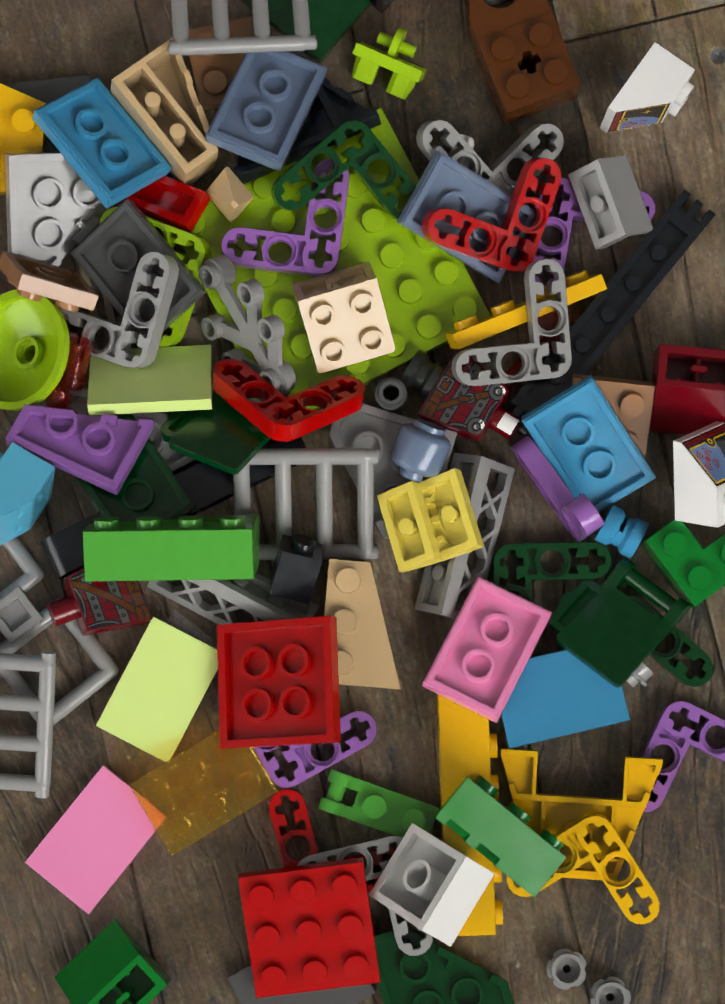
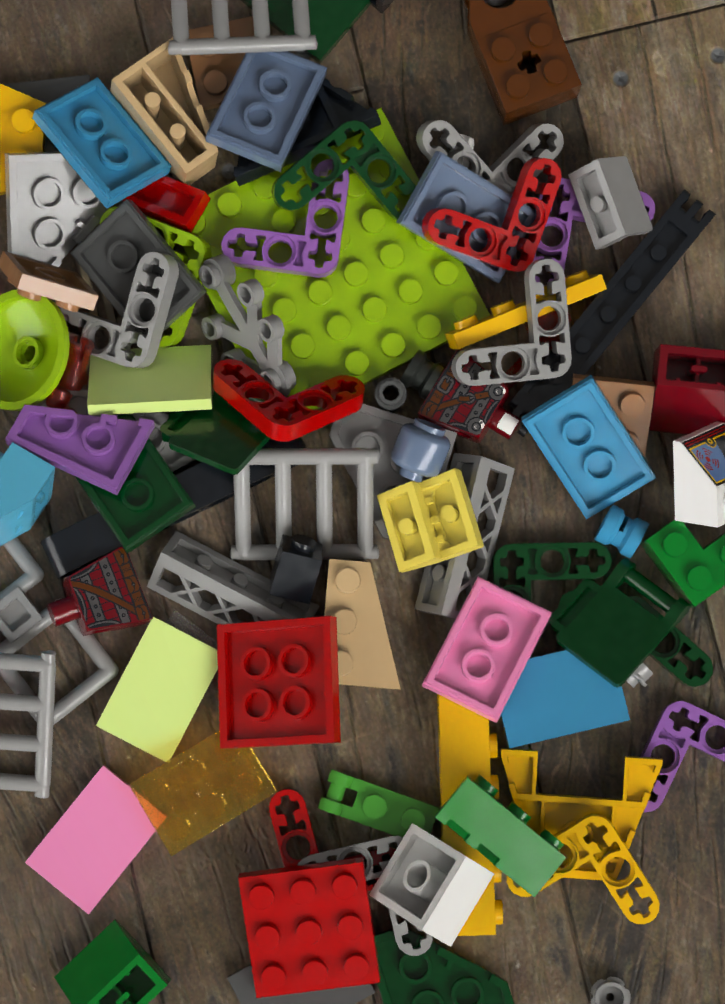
bright green wedge [83,513,260,581] -> none
tan slope [206,167,254,223] -> none
medium lavender beam [254,711,377,788] -> none
tan bracket [291,262,395,373] -> none
lime hips [352,27,427,100] -> none
medium lavender beam [510,435,604,542] -> none
light grey plate [546,948,587,990] -> none
white slope [600,42,695,133] -> none

